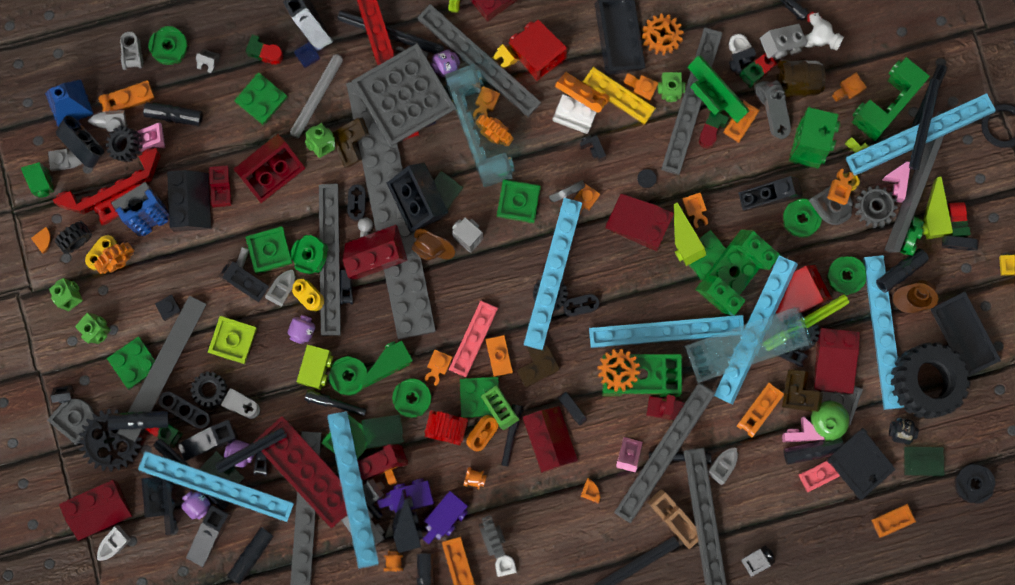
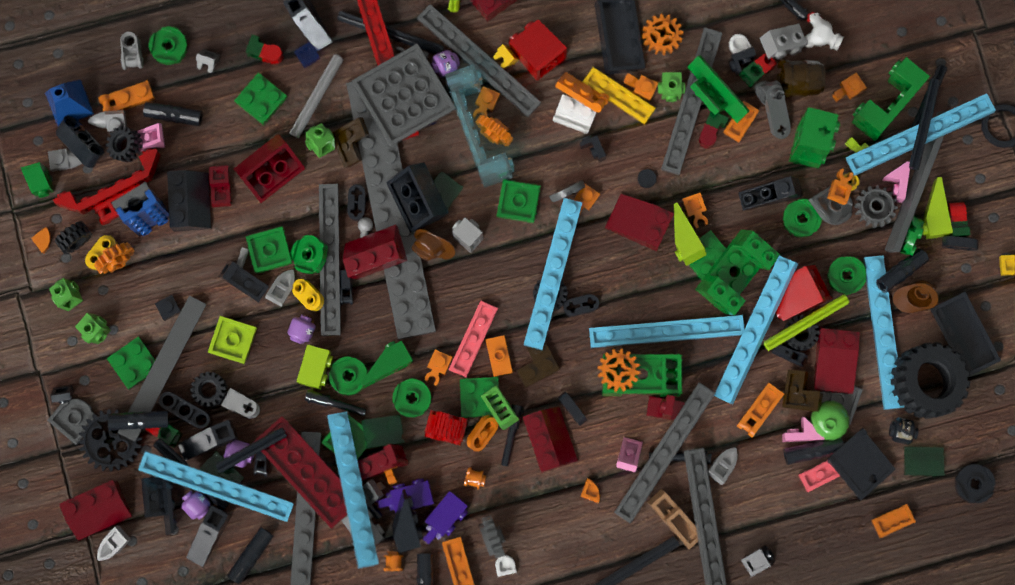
clear light blue plate [685,307,812,383] -> none

